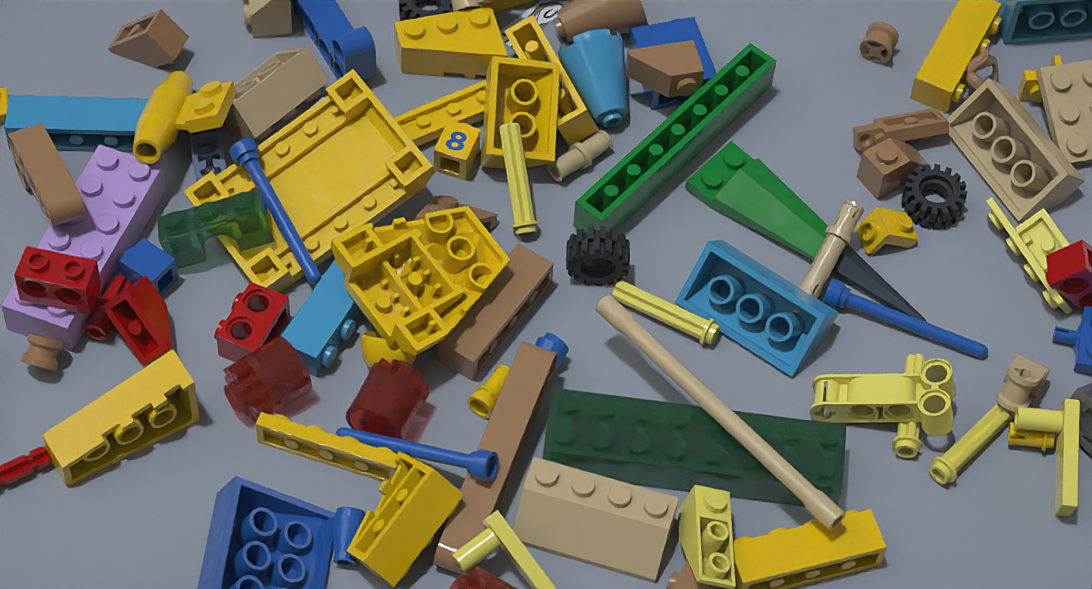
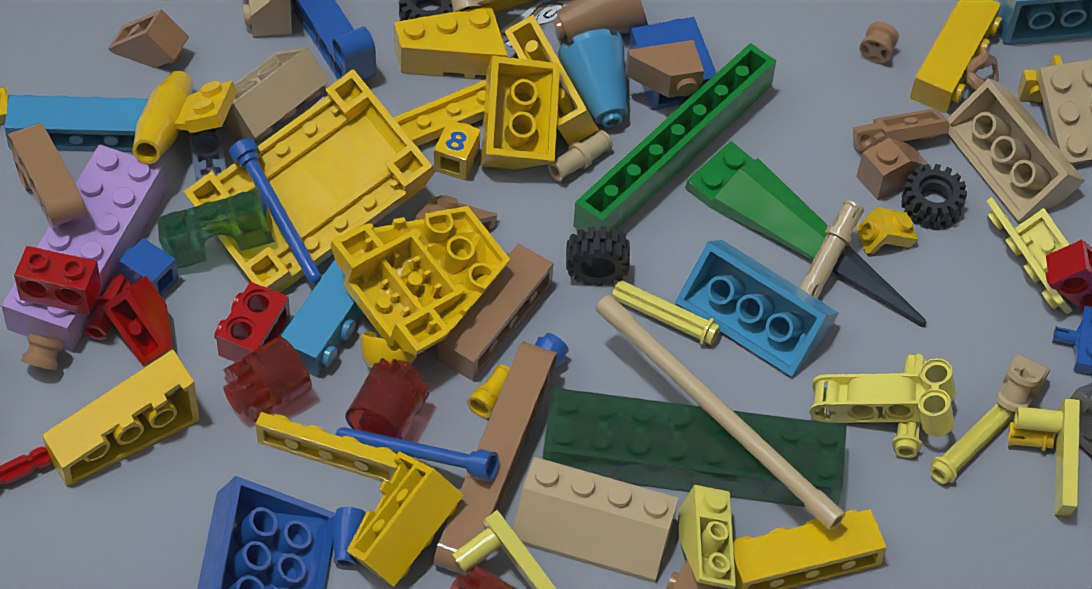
light yellow axle [500,122,539,234] -> none
blue piece [823,278,988,358] -> none

